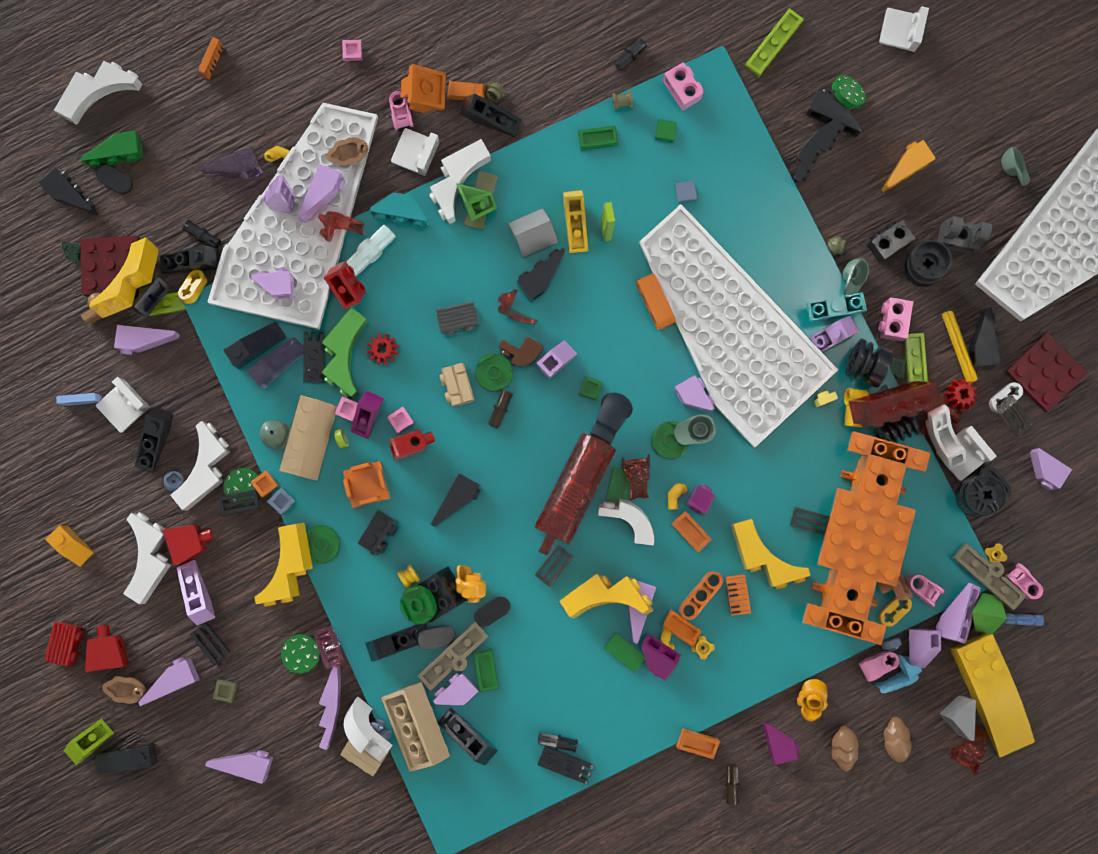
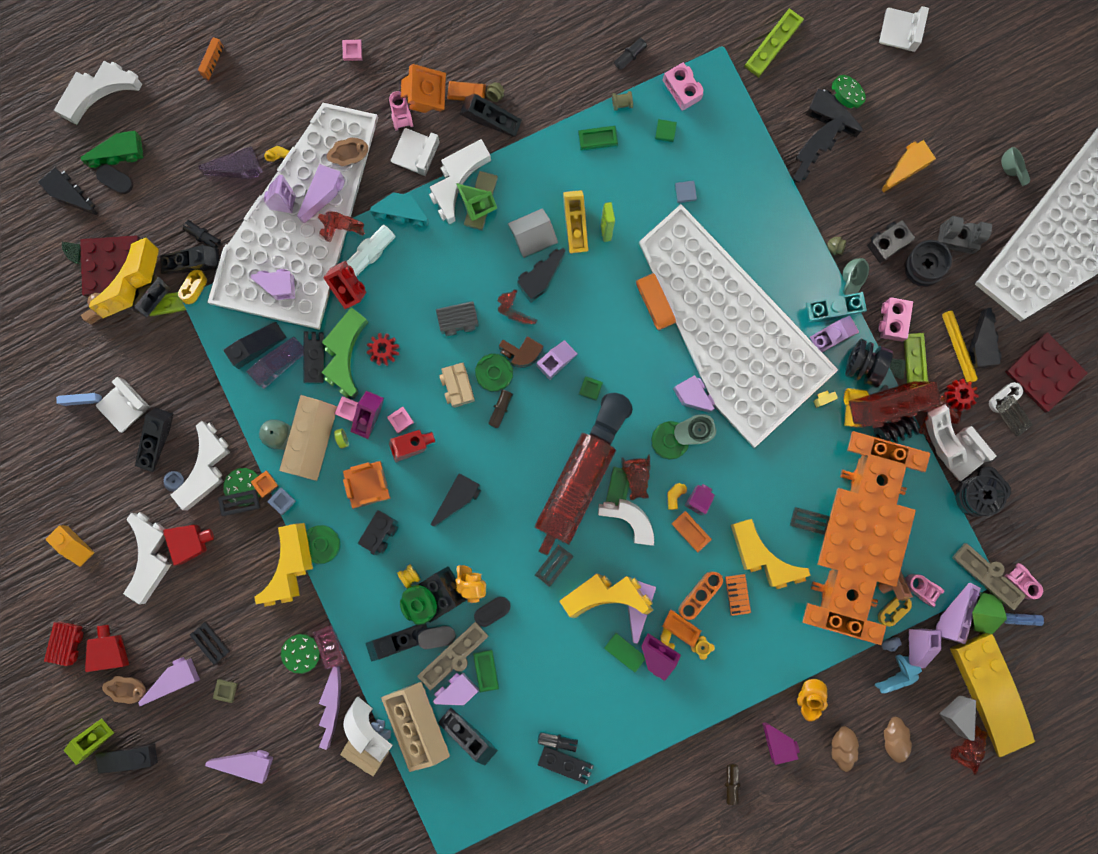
lavender slope [114,325,180,355] -> none
lavender slope [176,560,215,625] -> none
orange tile [676,728,720,759] -> none
bright pink piece [859,650,900,682] -> none
yellow plate [984,544,1007,562] -> none
lavender slope [1030,448,1072,490] -> none

